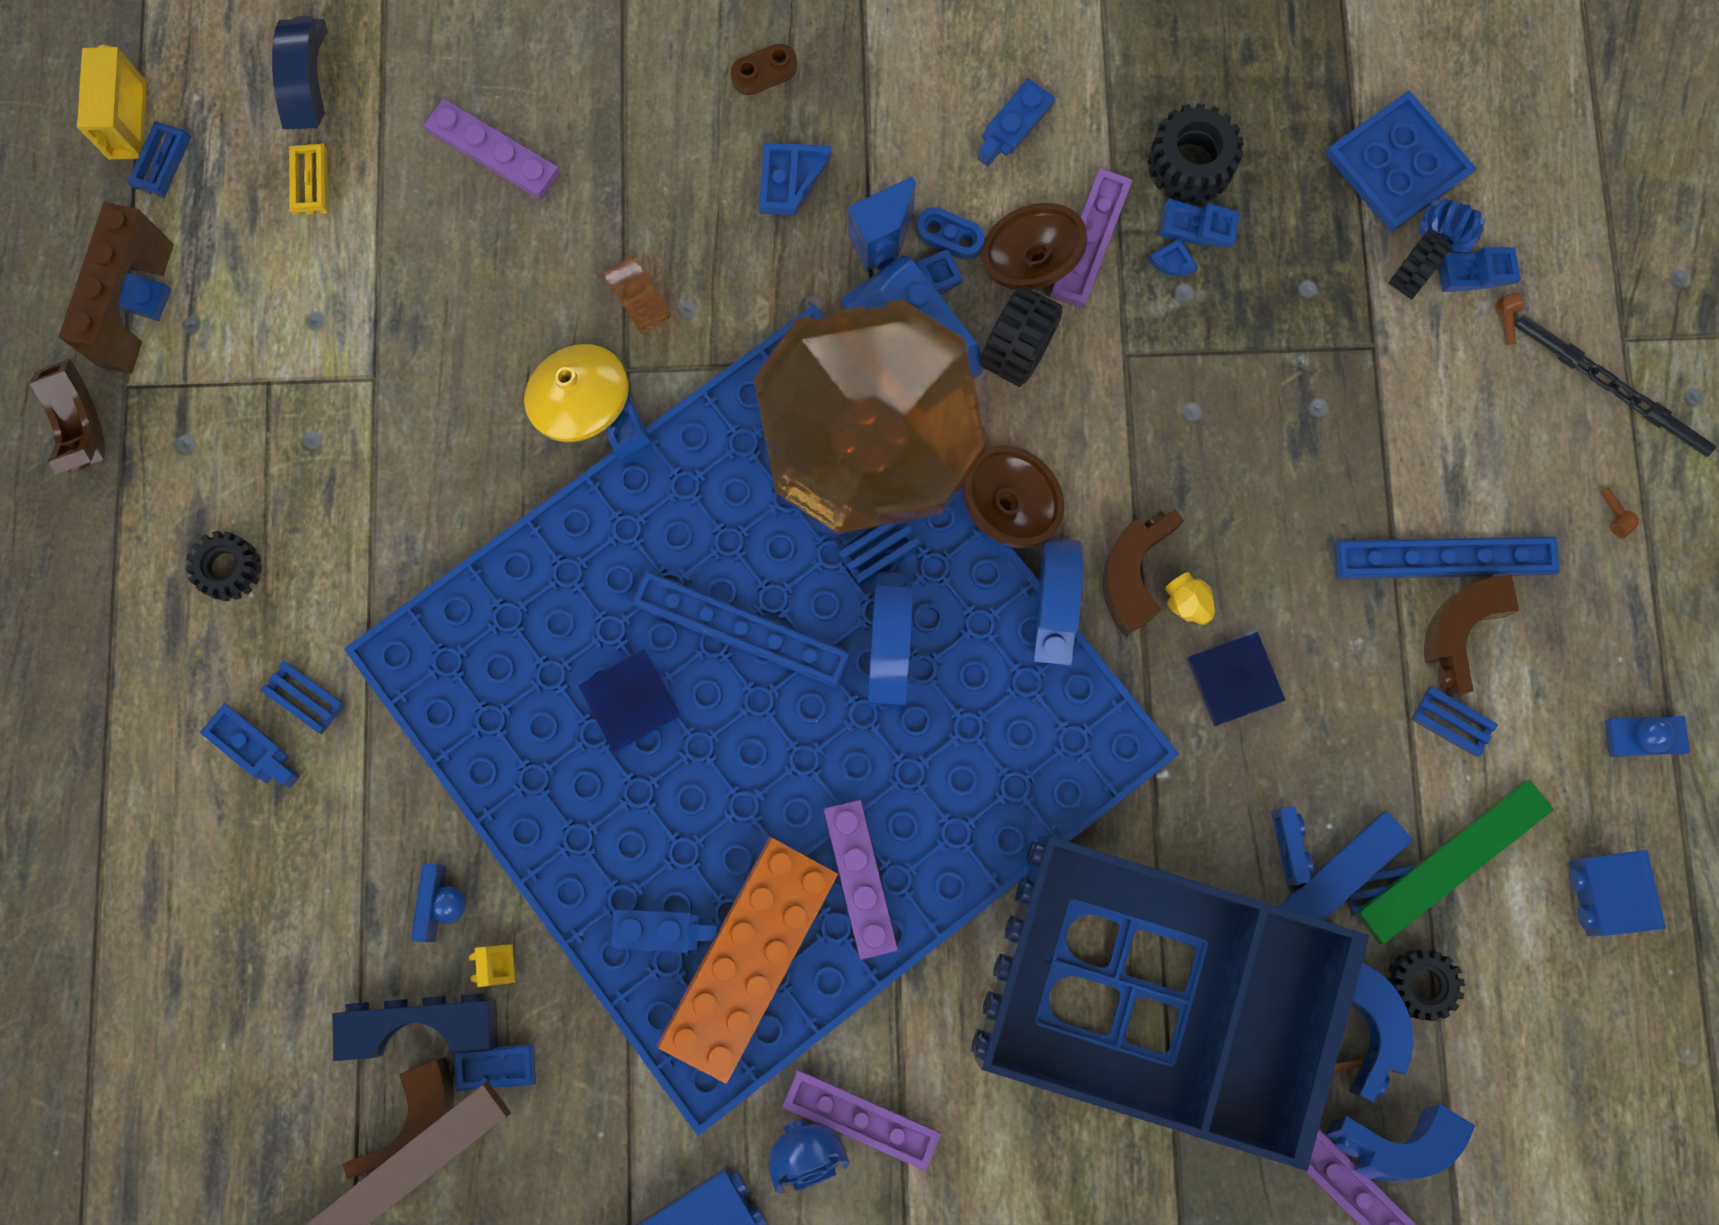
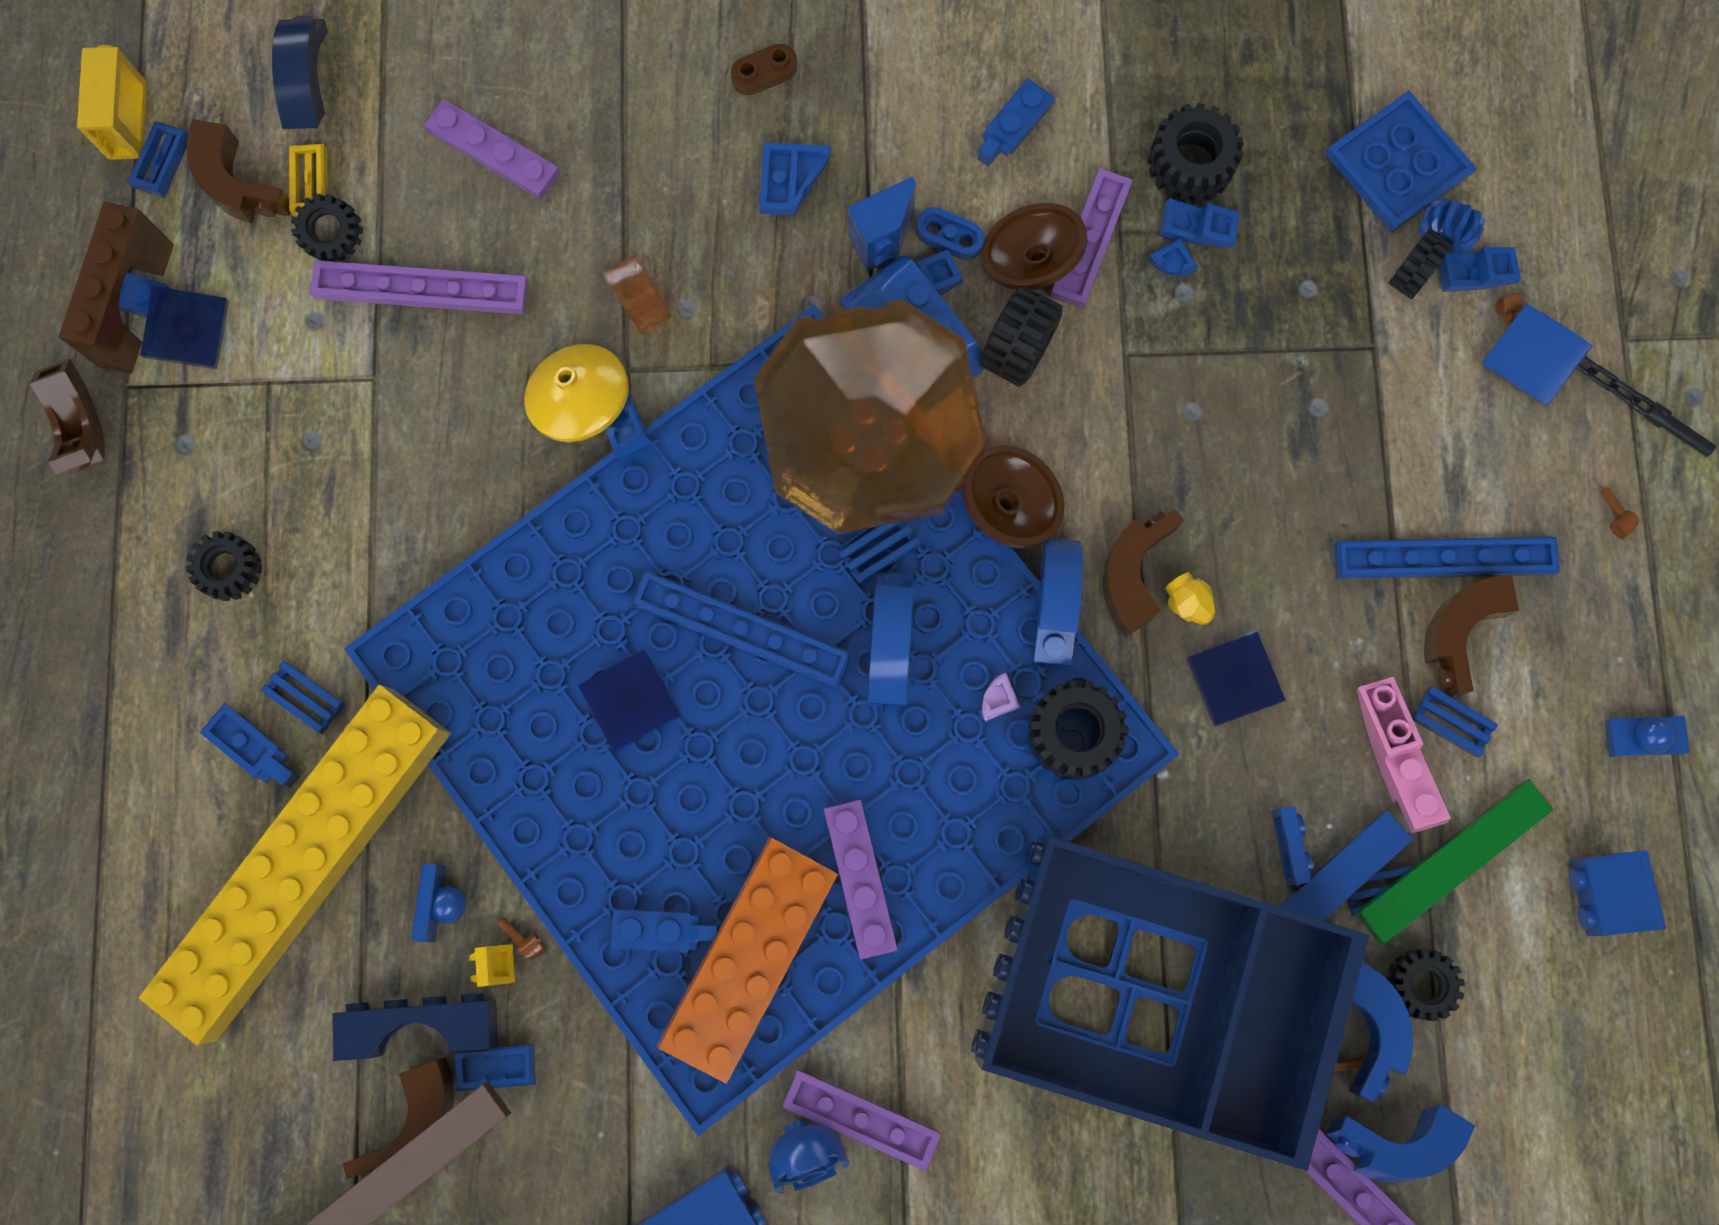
none -> yellow brick [138,684,451,1046]
none -> clear blue plate [140,286,229,370]
none -> reddish brown arch [186,119,291,223]
none -> black tyre [291,194,363,262]
none -> medium lavender plate [310,260,529,315]
none -> dark orange hand [497,918,547,959]
none -> lavender tile [982,672,1020,722]
none -> black tyre [1028,680,1128,780]
none -> bright pink slope [1357,677,1451,834]
none -> blue slope [1482,303,1593,407]

